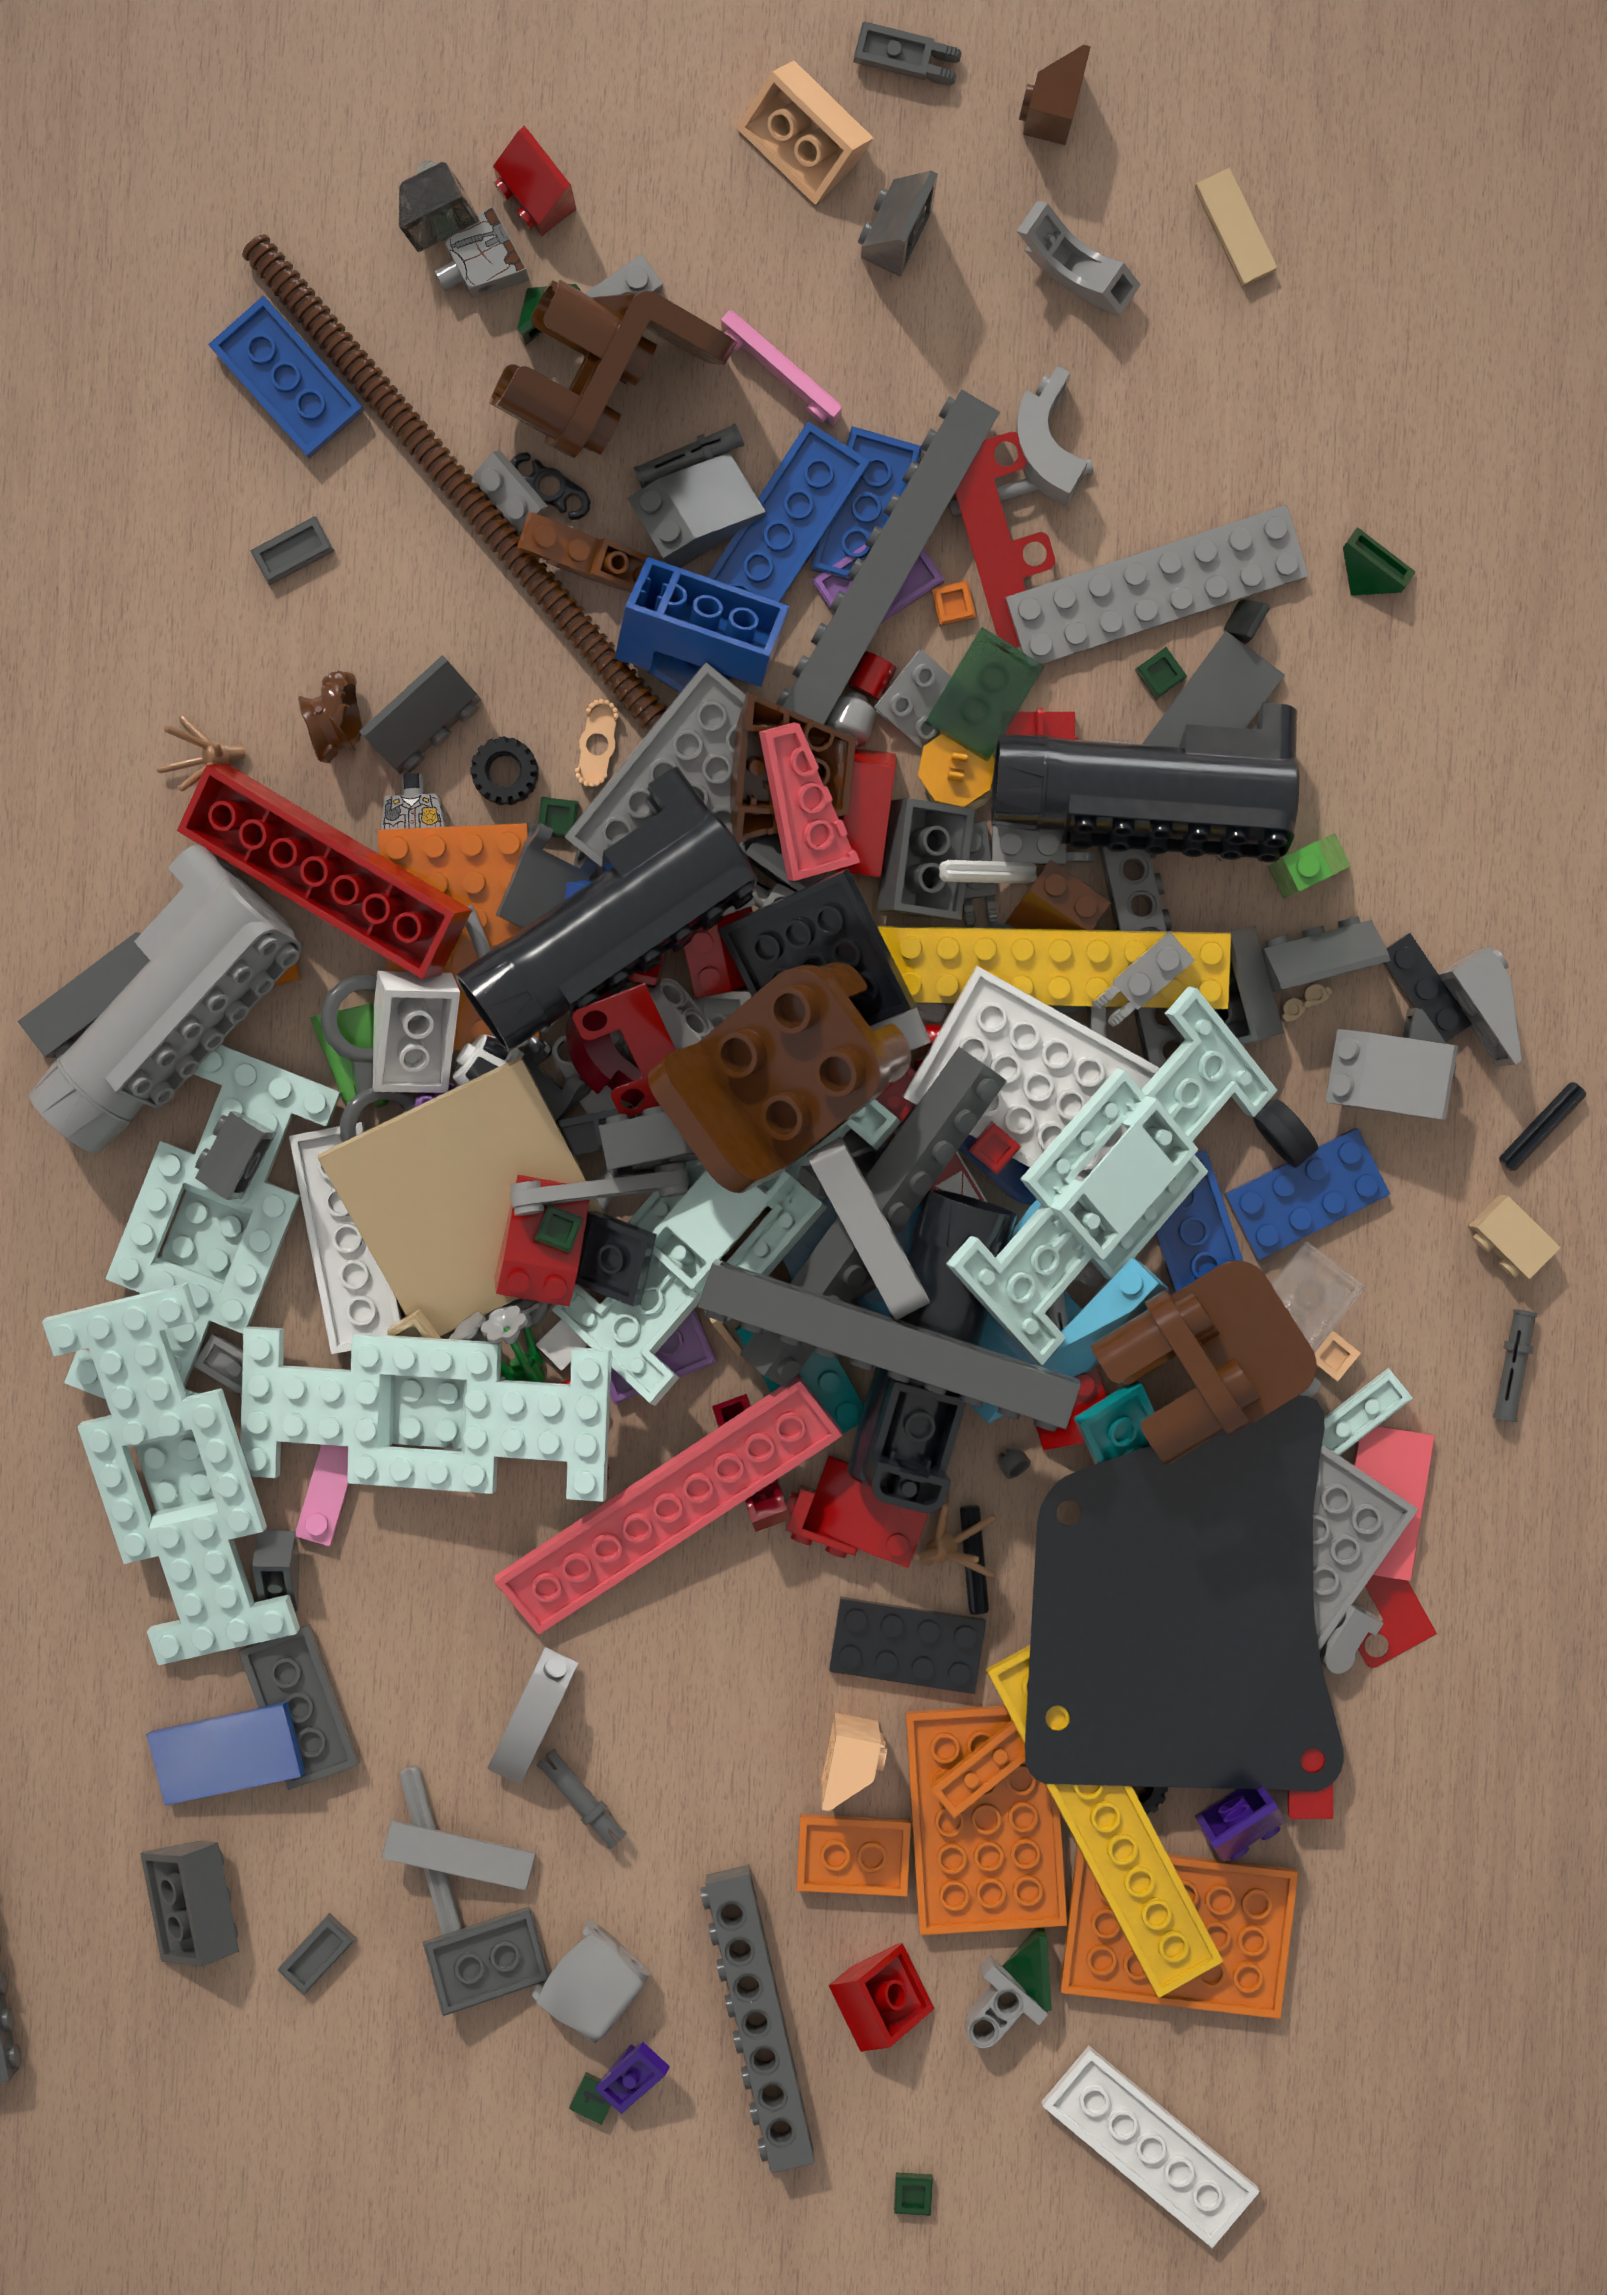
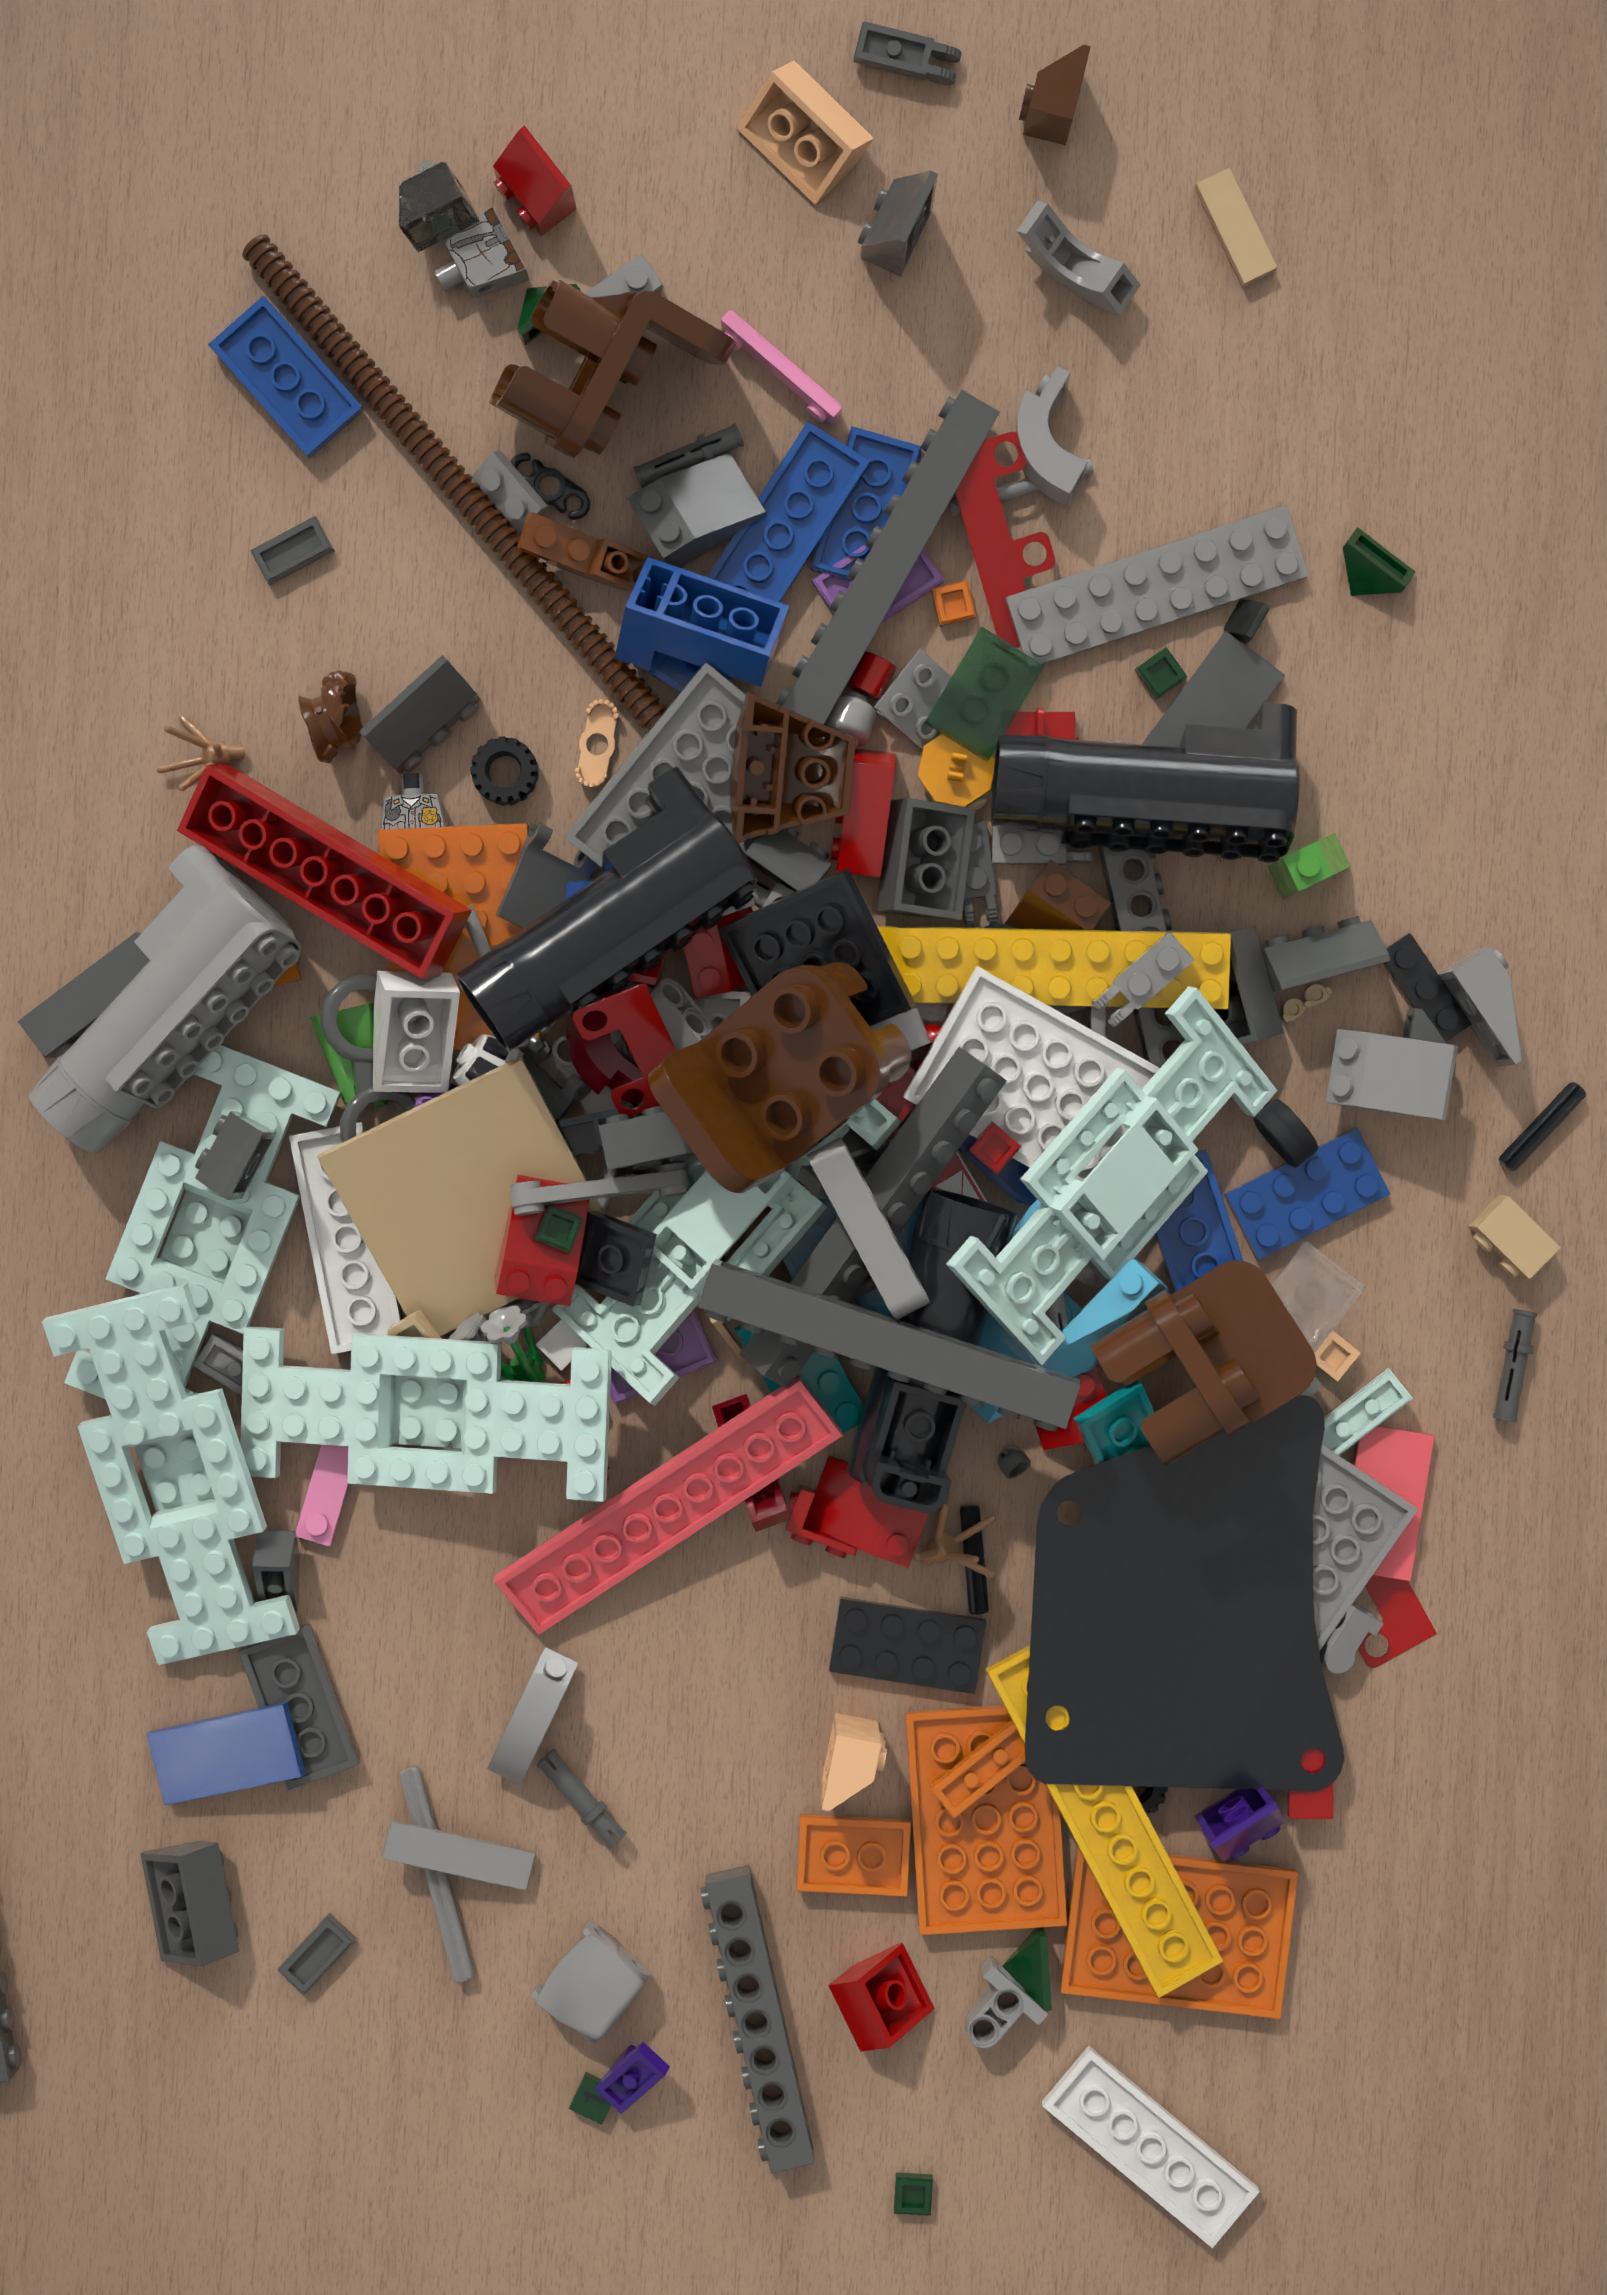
dark grey tile [422,1907,549,2016] -> none
dark green tile [538,797,579,838] -> none
coral wing [759,723,861,881] -> none
white axle [939,860,1037,884] -> none

